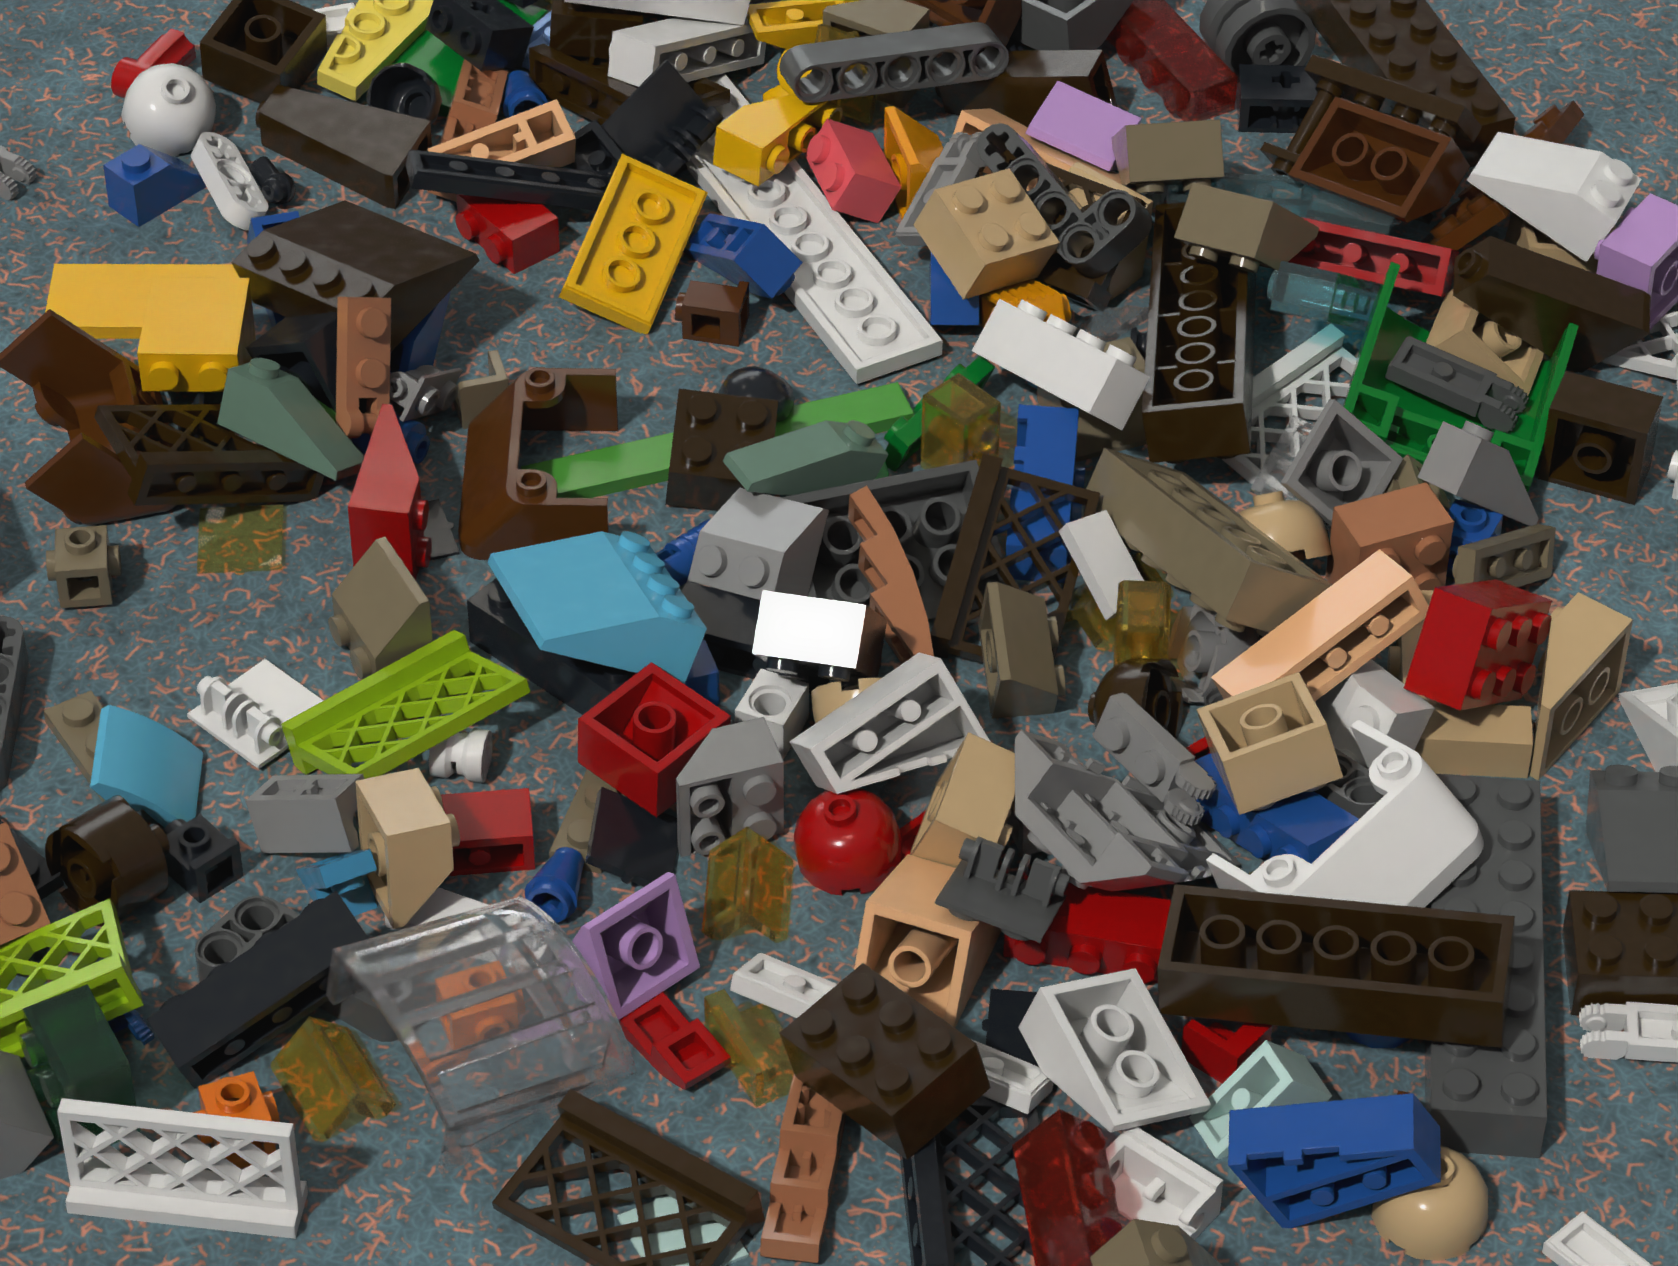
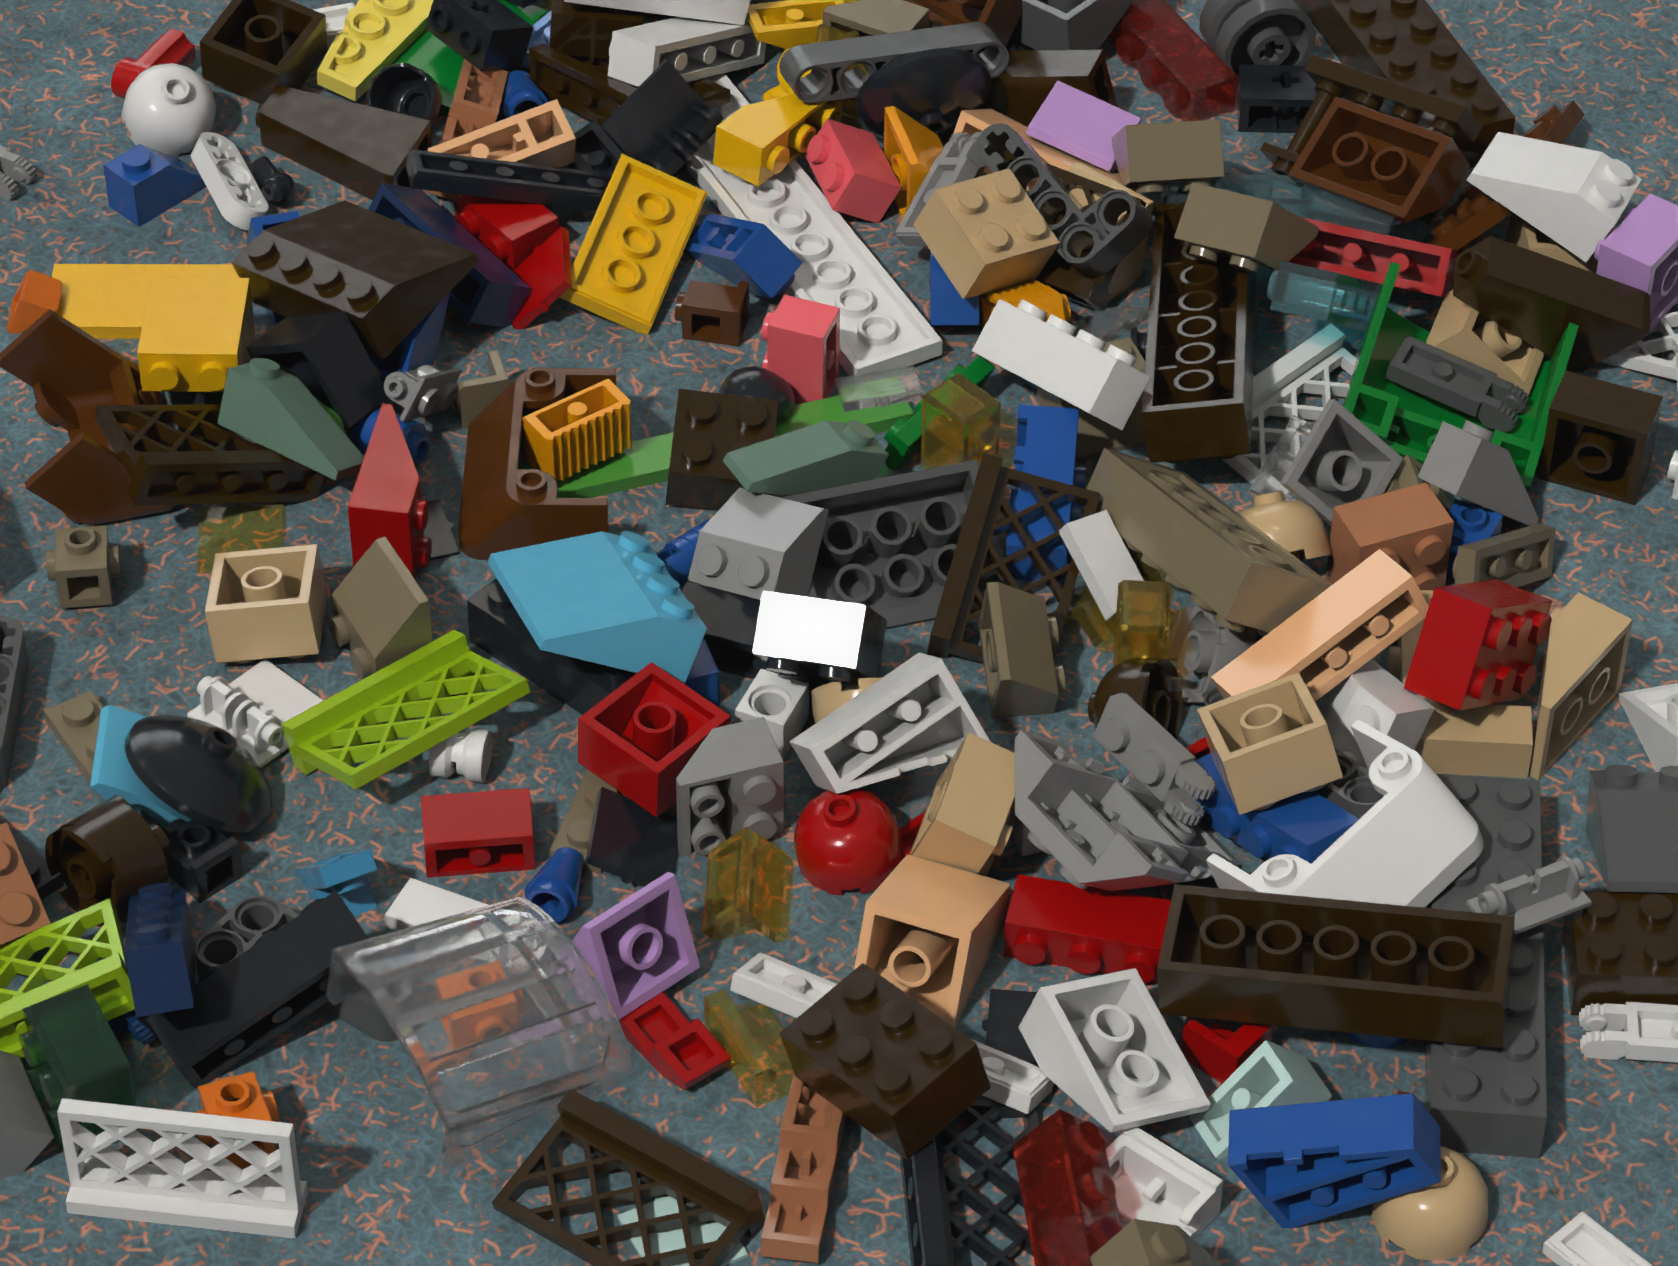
light grey hinge [245,774,364,853] -> none
clear yellow panel [271,1016,396,1142] -> none
nougat plate [336,297,391,438] -> none
tan slope [355,768,460,929] -> none
nougat slope [848,485,934,664] -> none
dark grey hinge [935,836,1071,943] -> none
none -> orange slope [6,269,63,333]
none -> dark blue brick [124,883,196,1018]
none -> black dish [125,714,272,833]
none -> tan brick [205,544,328,663]
none -> dark blue brick [368,183,530,328]
none -> red piece [513,226,572,330]
none -> light orange brick [522,378,632,481]
none -> coral brick [761,294,840,404]
none -> clear piece [834,366,925,412]
none -> black dish [855,48,992,139]
none -> light grey hinge [1466,856,1592,935]

